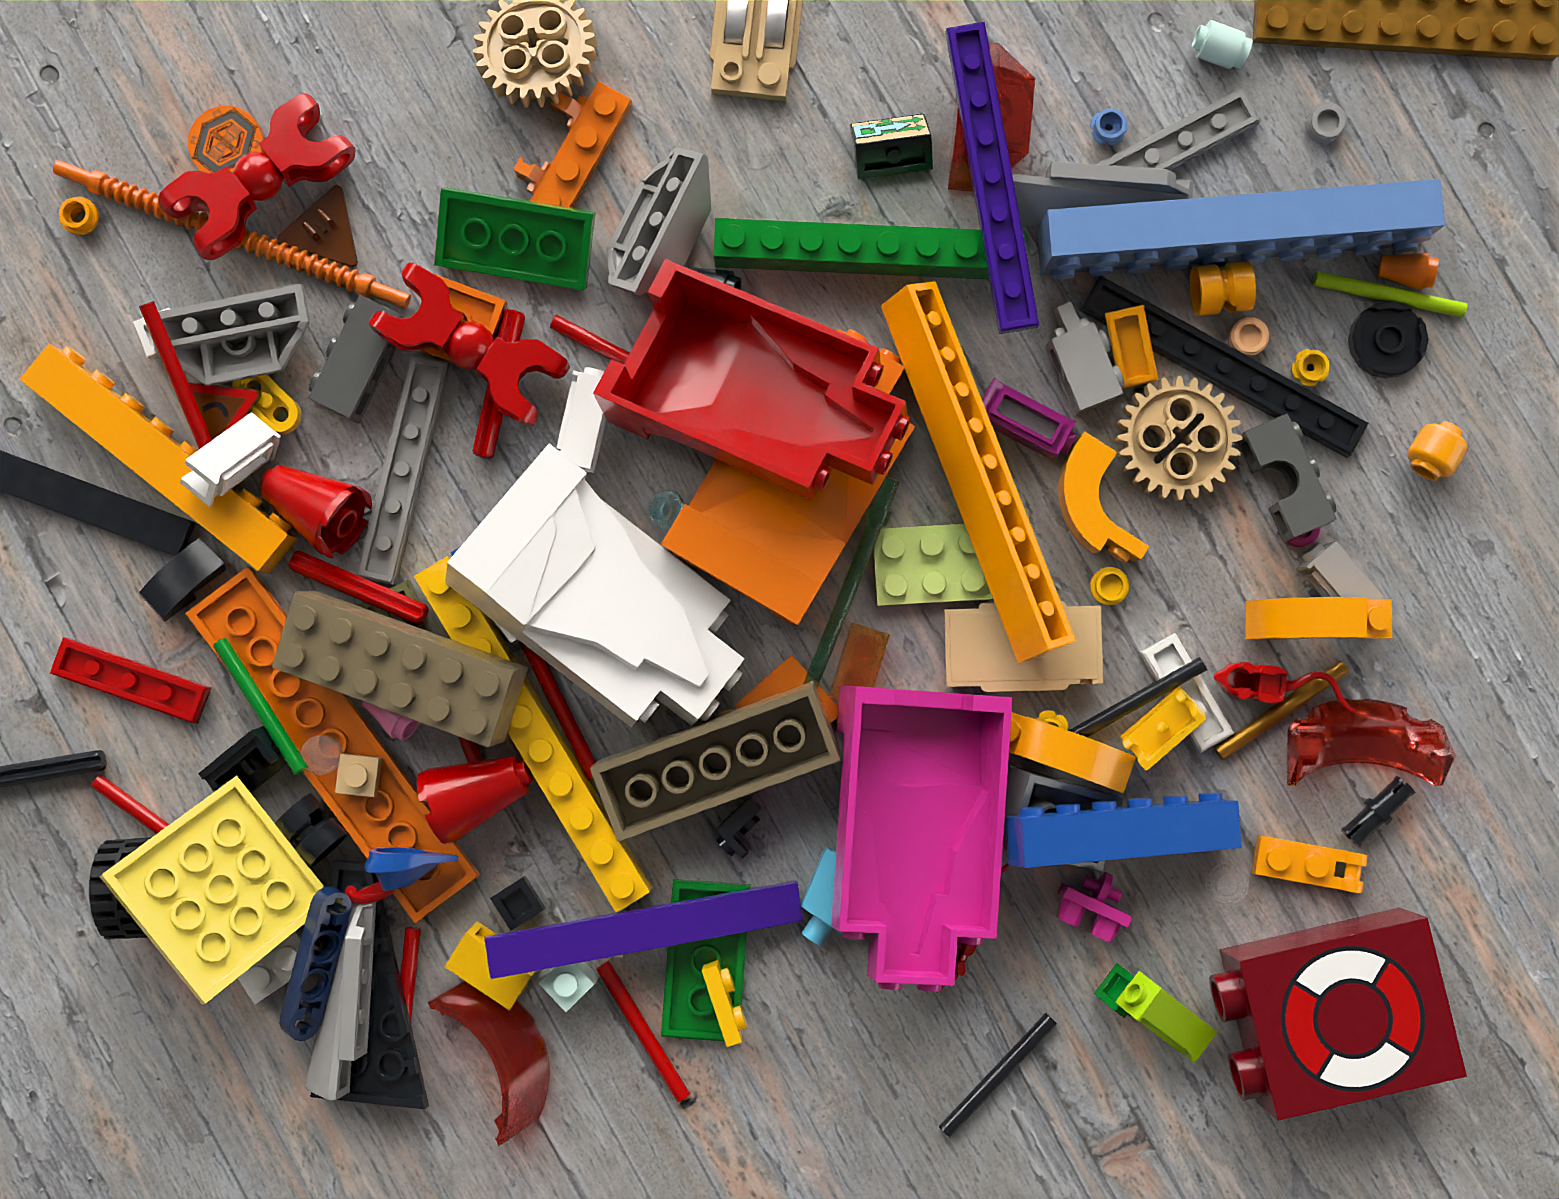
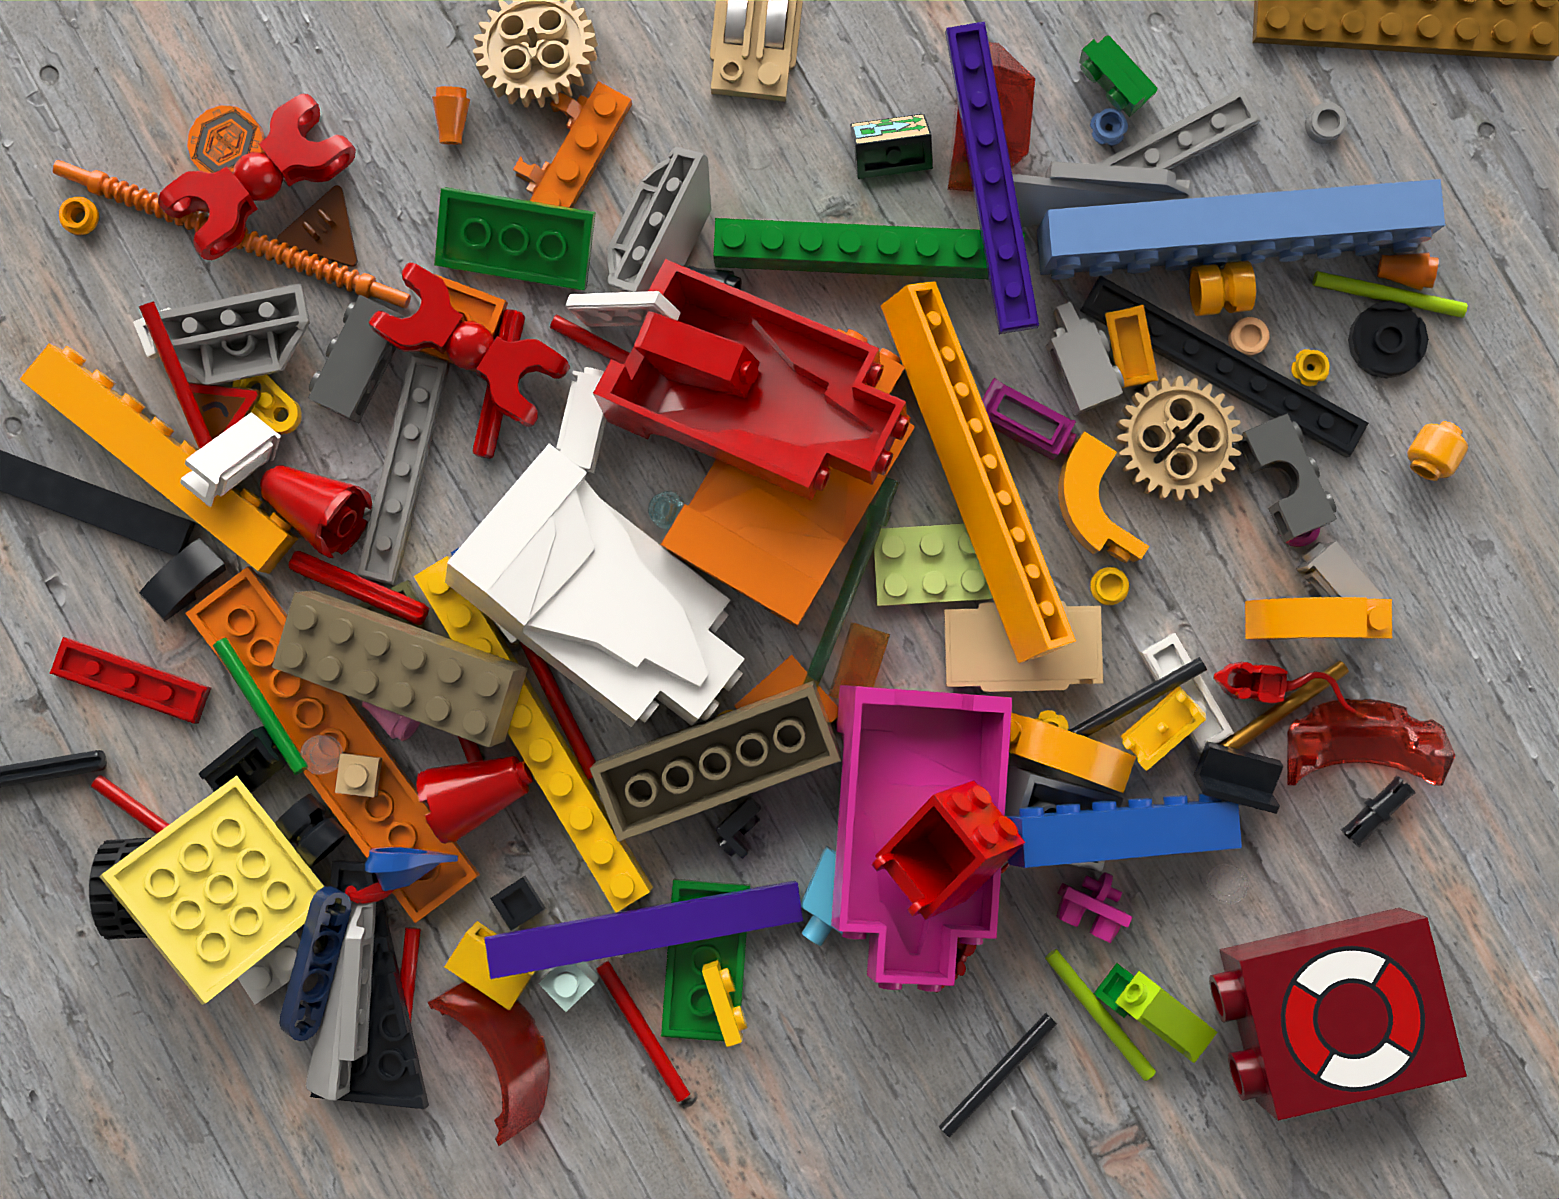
light aqua brick [1191,20,1253,70] -> none
light orange plate [1251,835,1368,894] -> none
none -> orange cone [432,86,470,145]
none -> white tile [565,291,681,327]
none -> red slope [633,311,760,398]
none -> red container [871,780,1026,920]
none -> lime bar [1045,949,1156,1081]
none -> green bracket [1079,35,1158,117]
none -> black panel [1194,741,1284,814]

